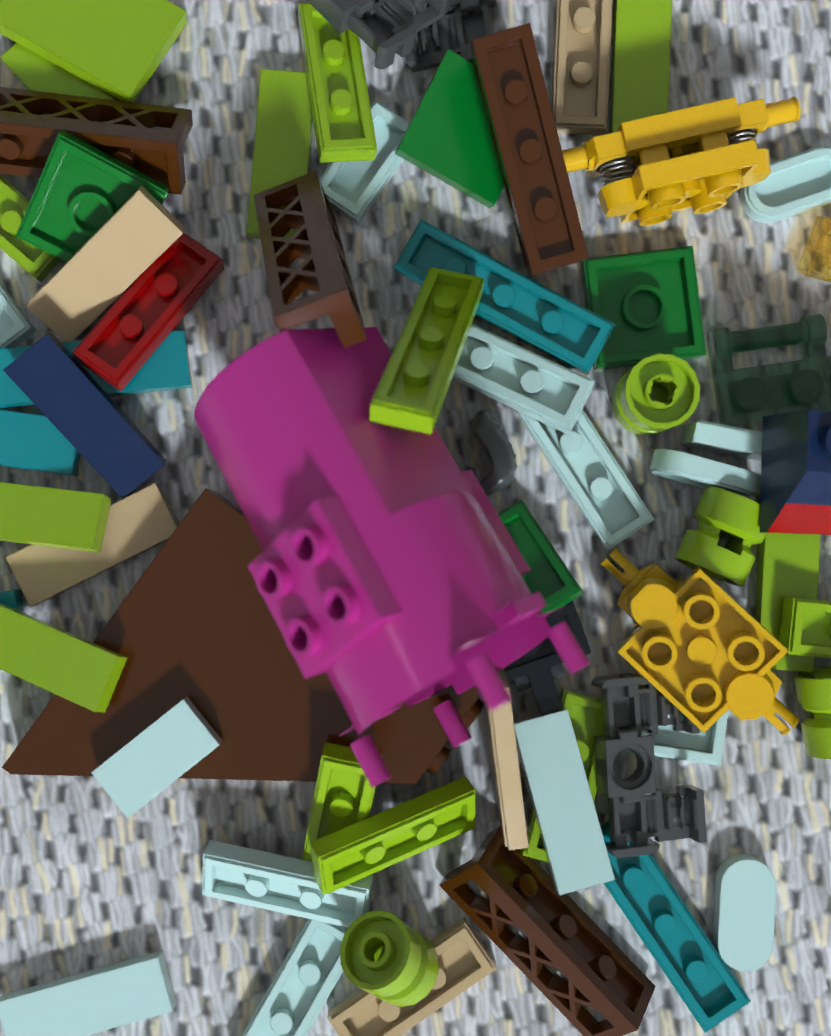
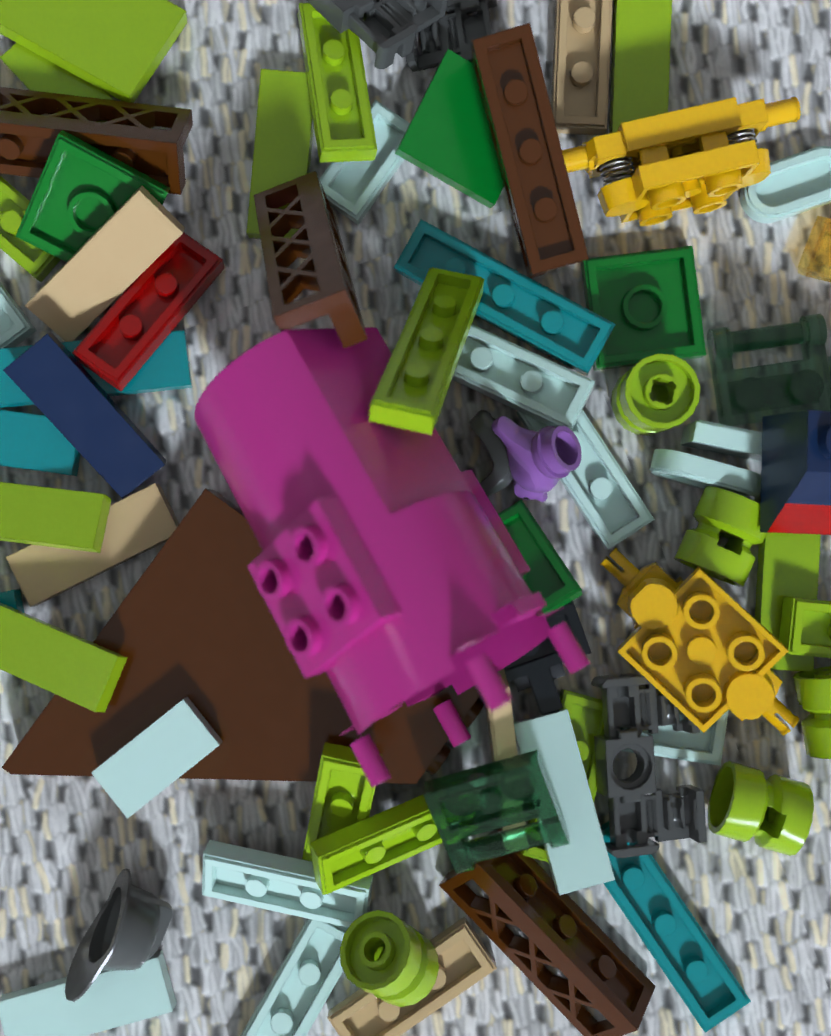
light aqua tile [713,854,777,972] -> none
none -> dark grey piece [65,869,173,1002]
none -> clear green plate [423,750,570,874]
none -> medium lavender animal [491,416,582,502]
none -> lime wheel [708,761,814,856]

